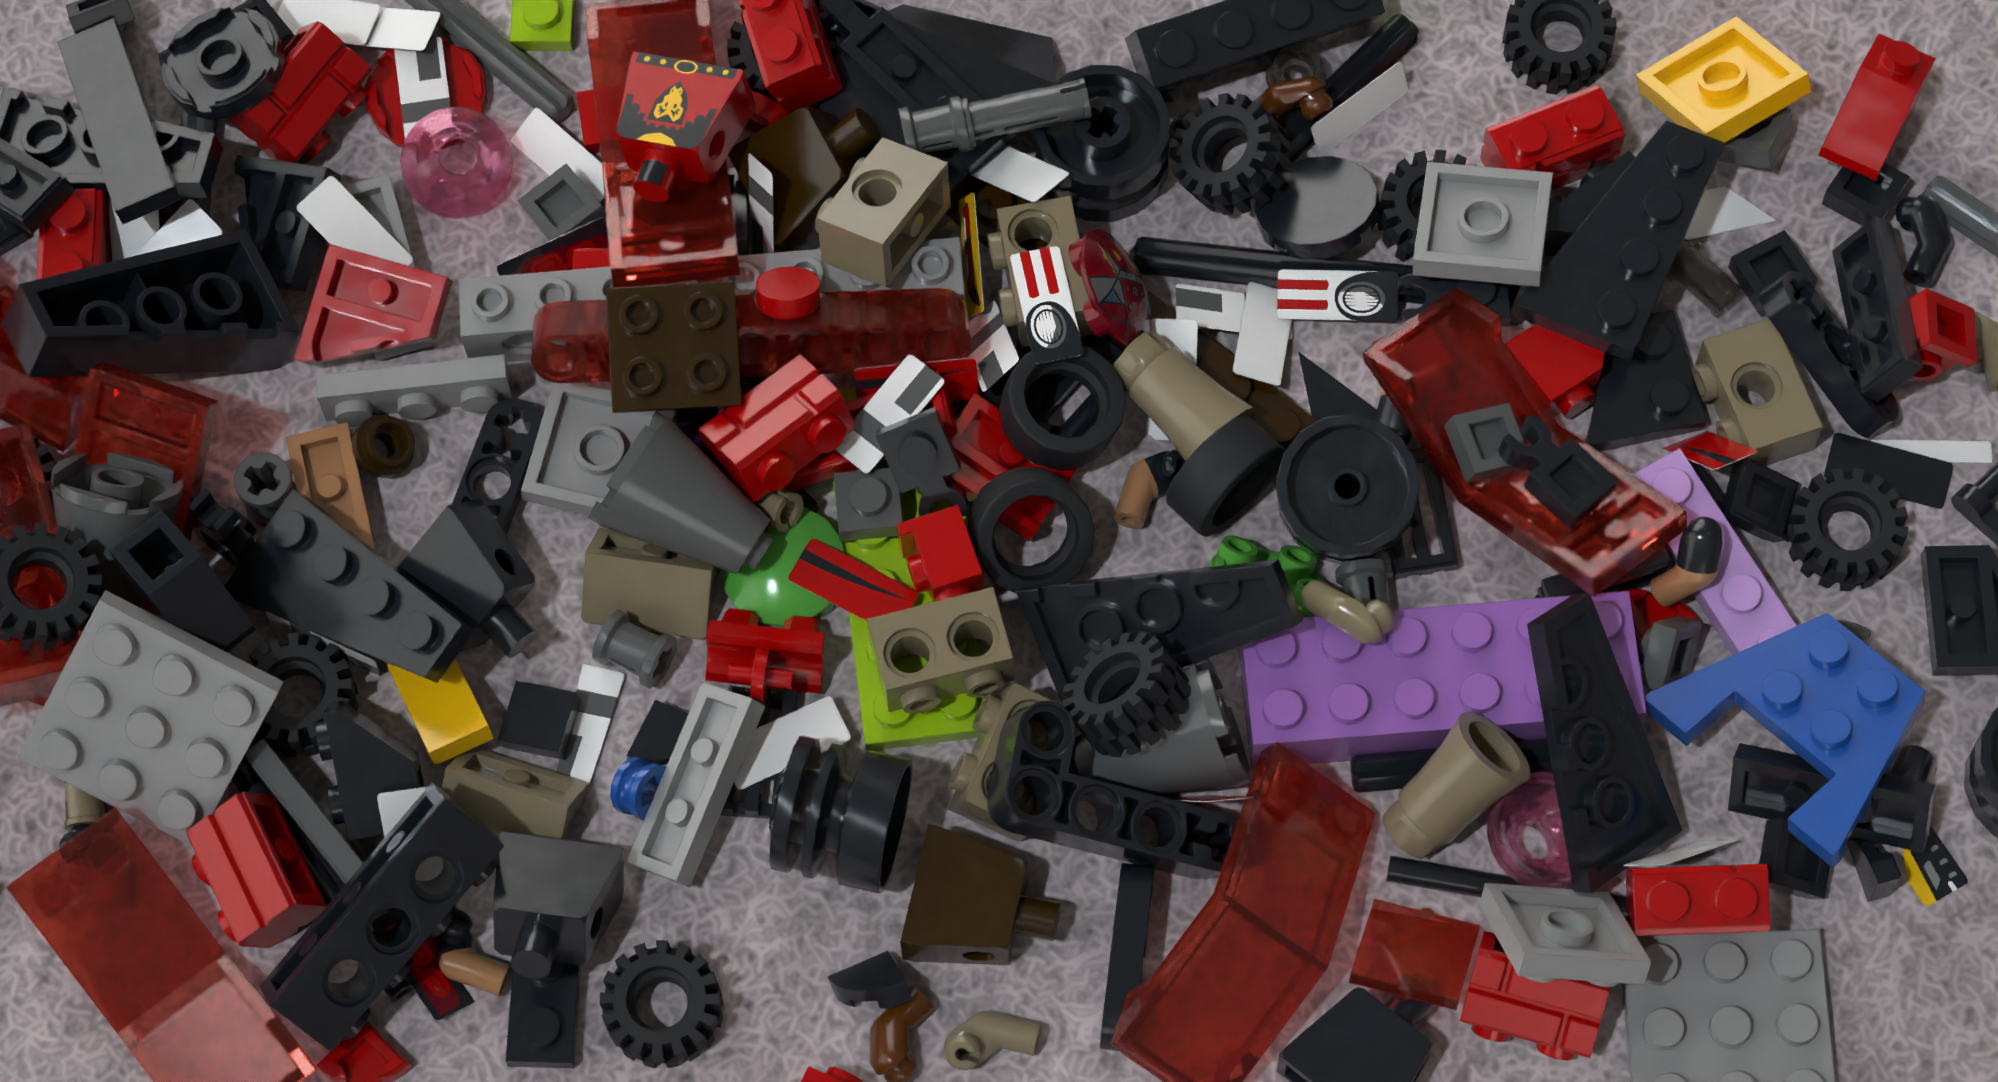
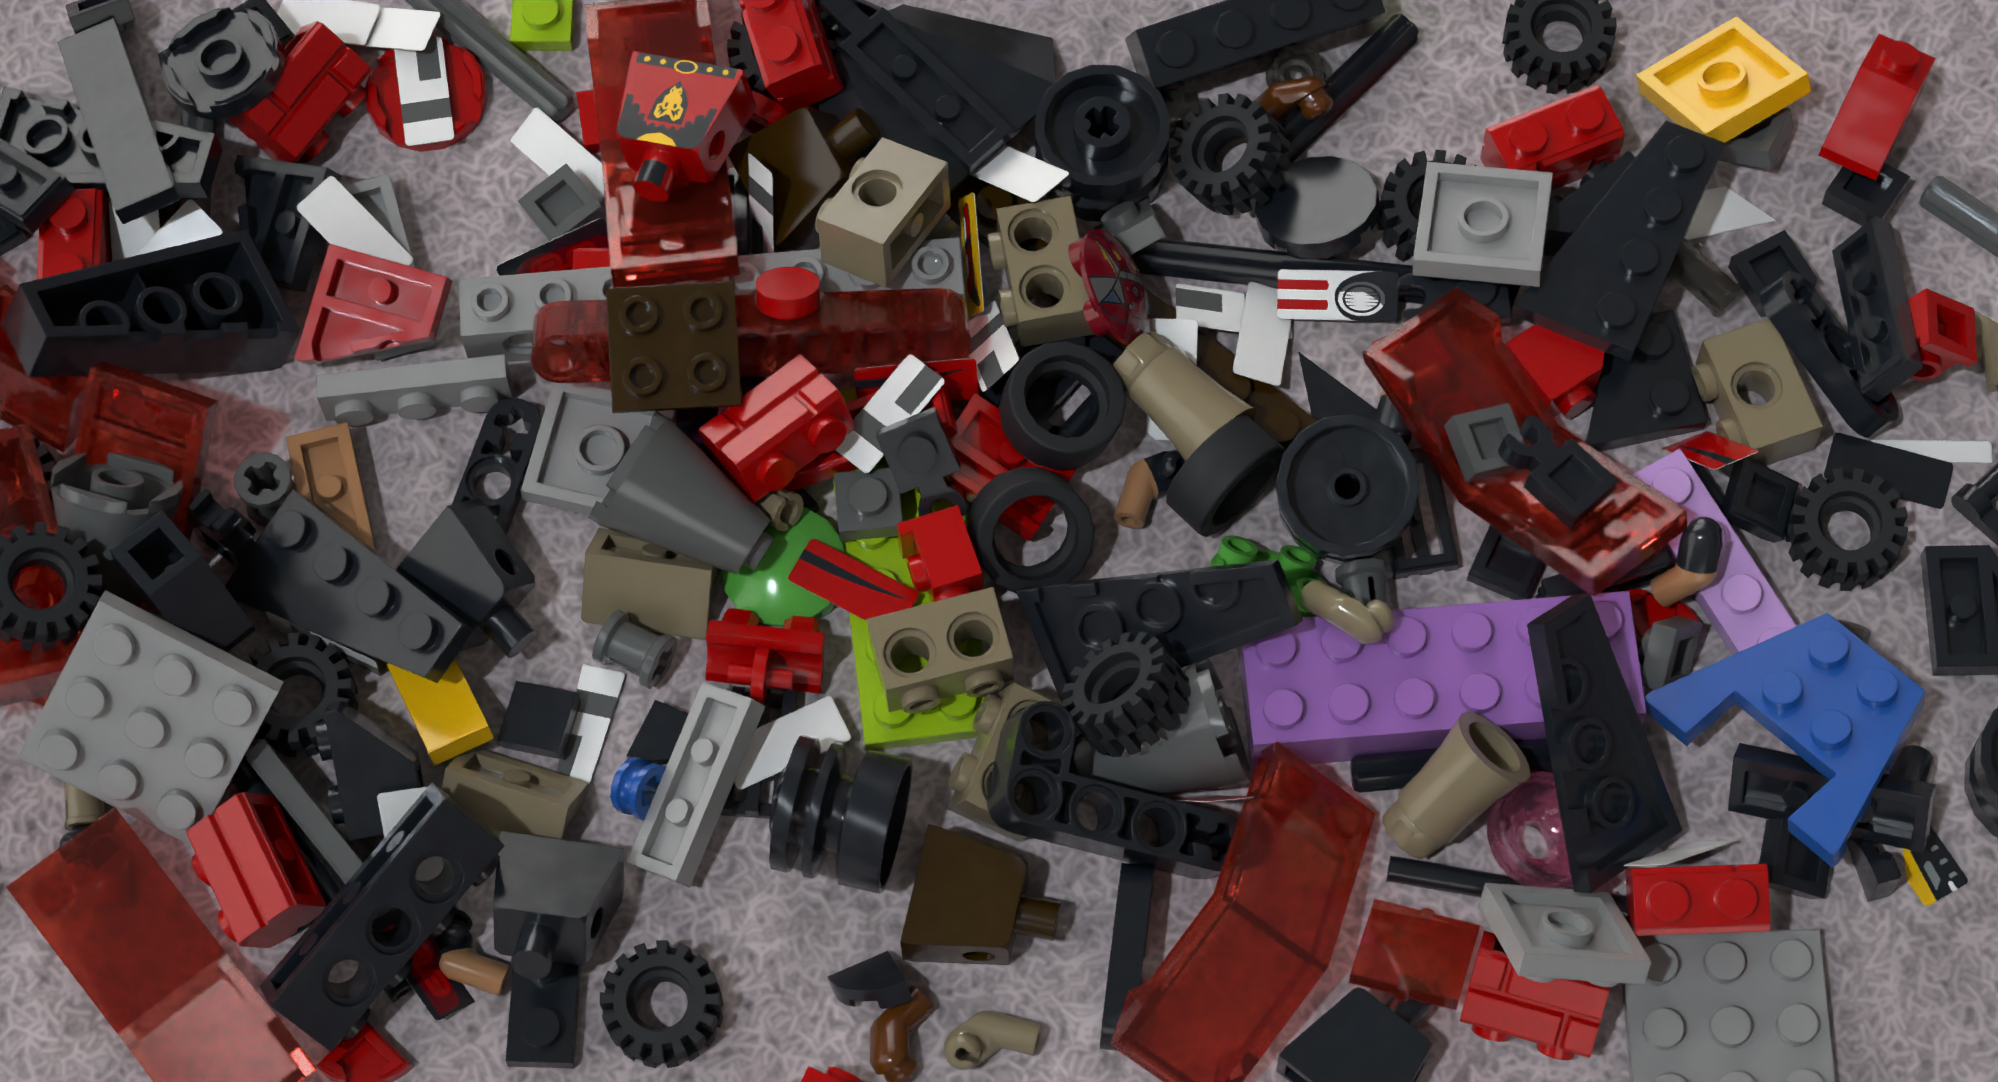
dark brown plate [352,415,415,478] -> none
clear pink piece [400,107,513,219] -> none
dark grey pin [898,78,1092,154] -> none
sticker [1010,246,1083,364] -> none
white sticker [1311,62,1409,157] -> none
black arm [1896,194,1952,288] -> none
none -> dark grey plate [1093,199,1165,256]
none -> black tile [1467,520,1552,600]

